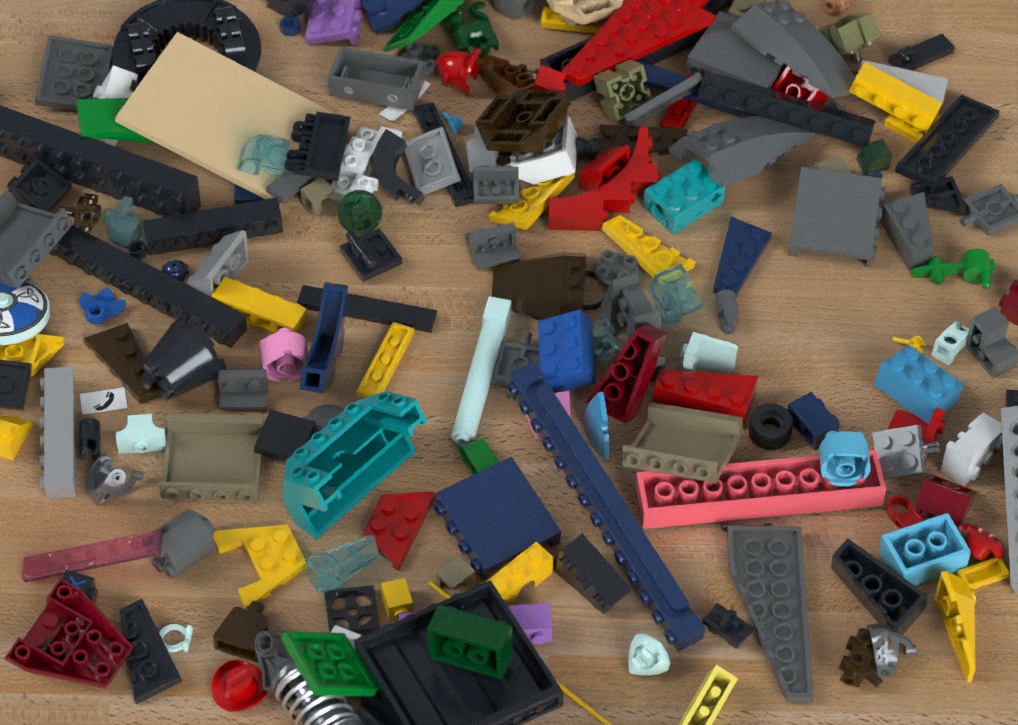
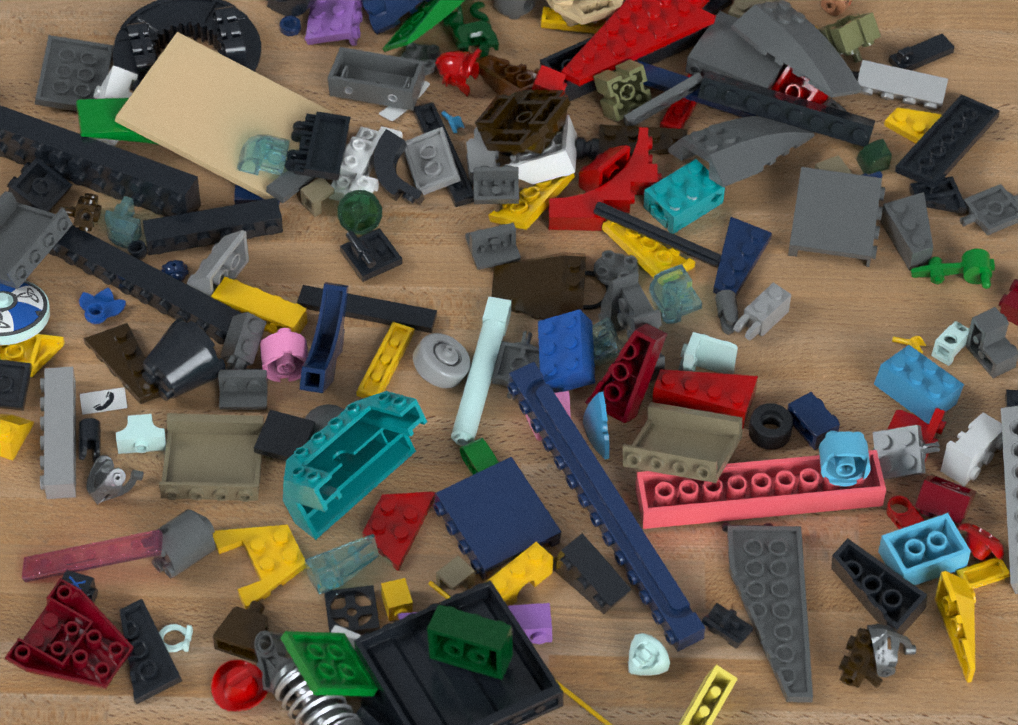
yellow brick [849,62,943,133] -> none
none -> dark grey hinge [221,312,266,370]
none -> light grey wheel [413,333,471,388]
none -> black axle [593,202,721,267]
none -> light grey hinge [733,282,792,341]

